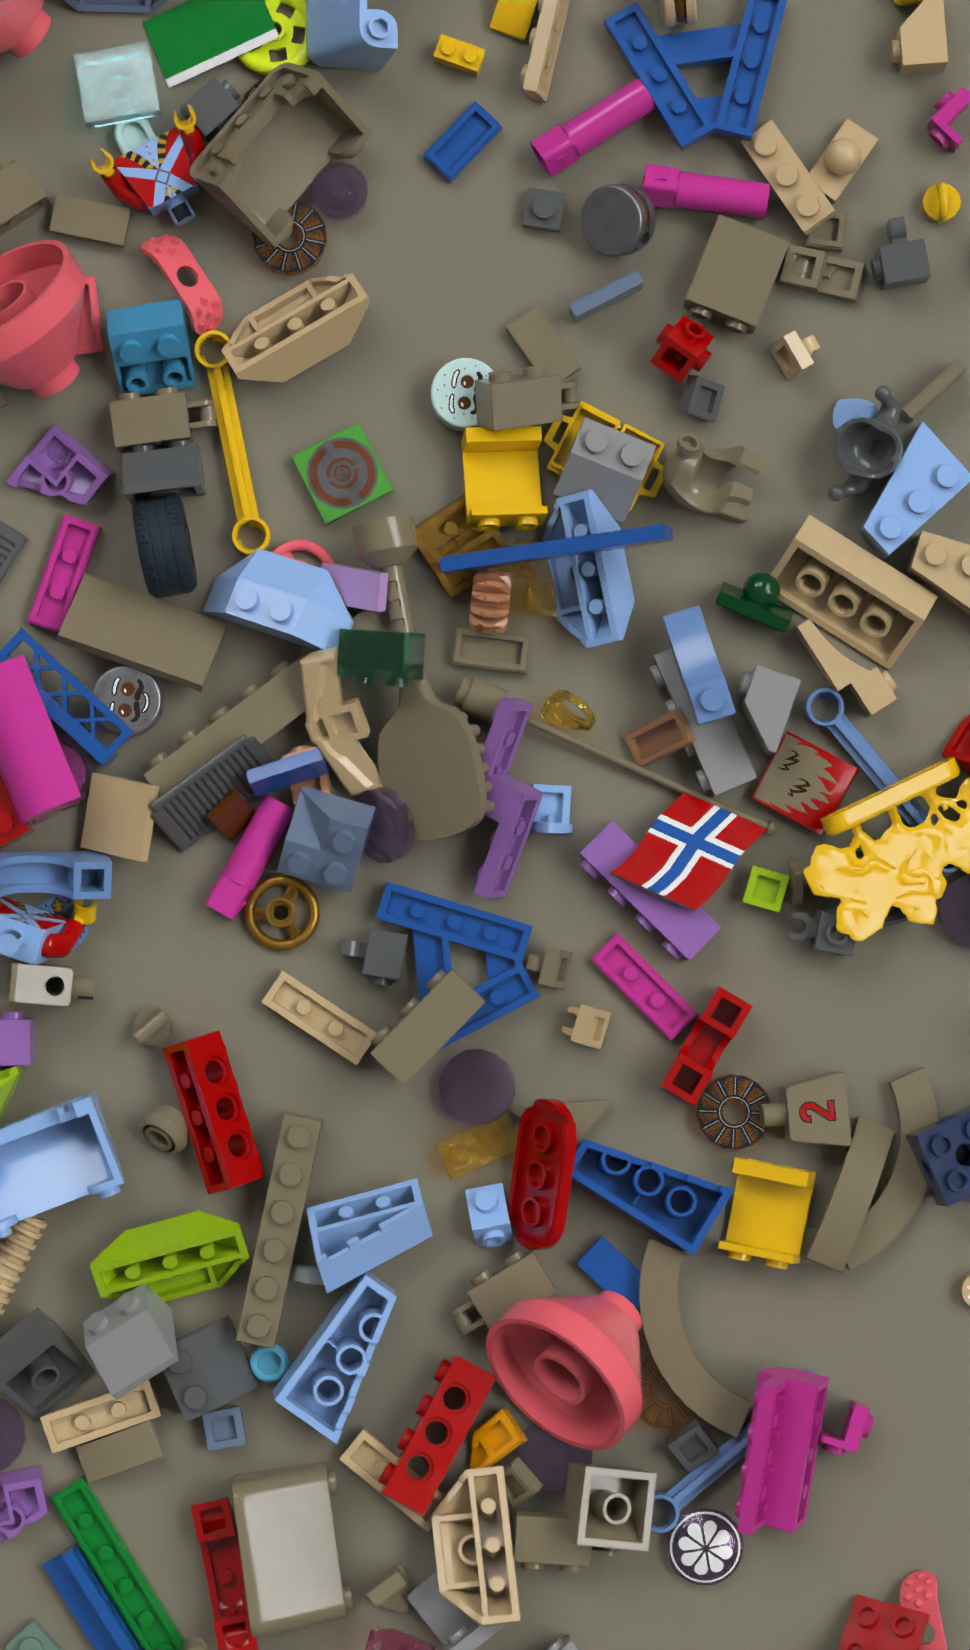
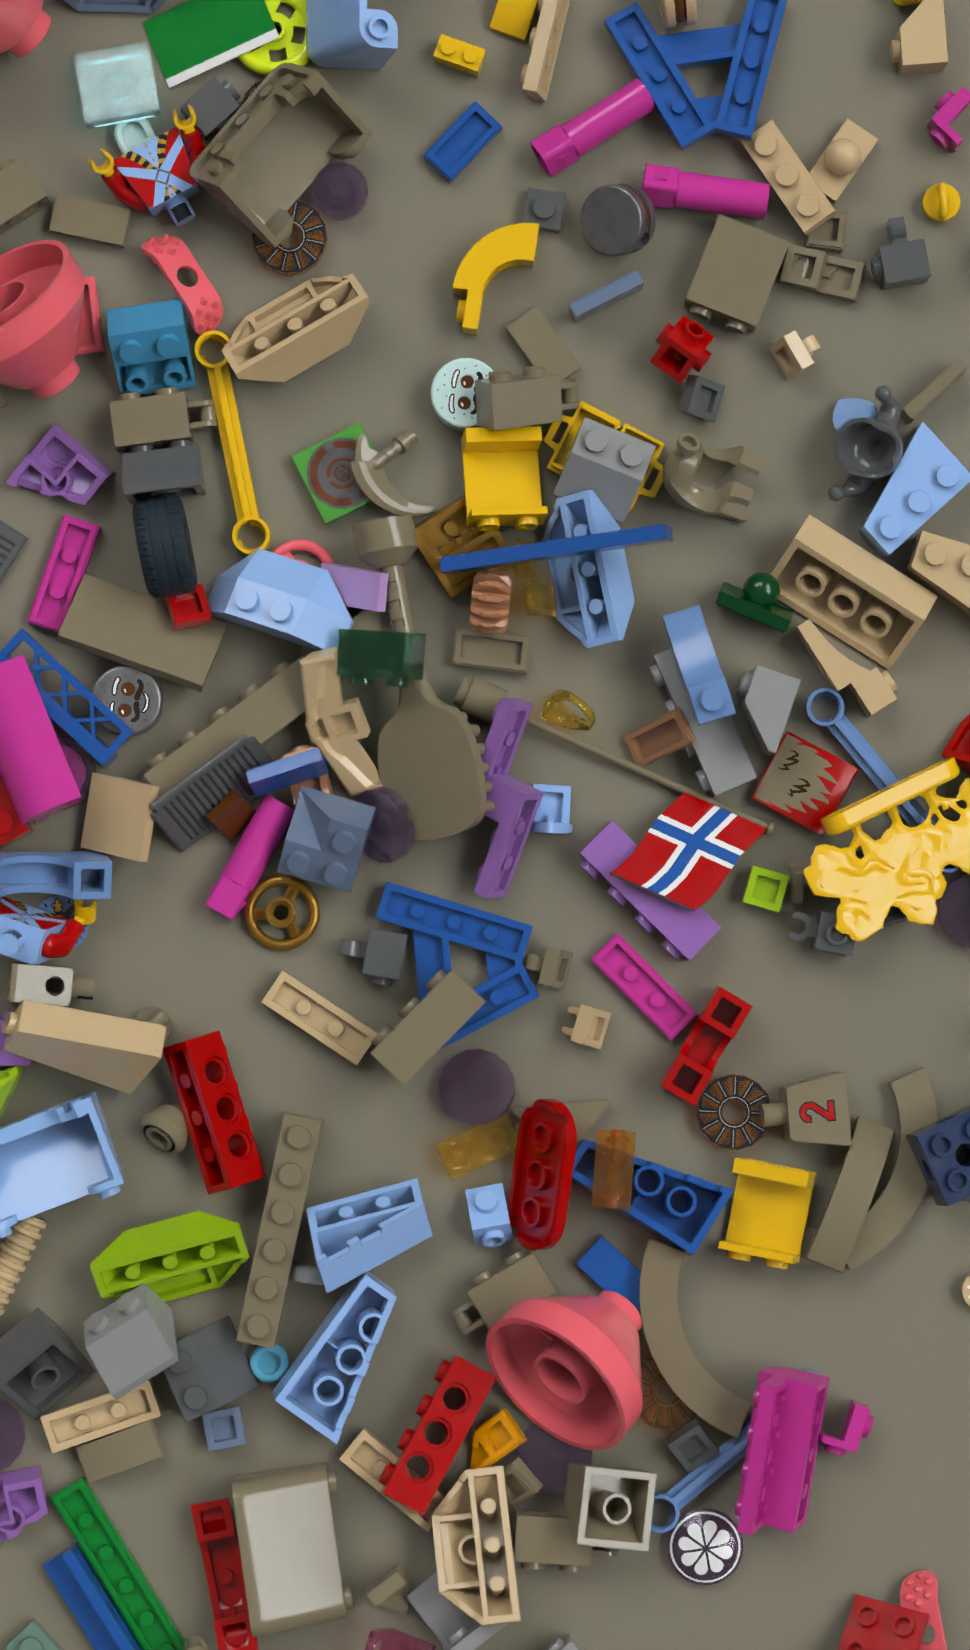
none -> tan slope [2,1000,166,1095]
none -> red plate [164,584,213,631]
none -> dark tan piece [349,429,436,517]
none -> yellow arch [453,223,539,336]
none -> clear orange hinge [591,1129,636,1210]

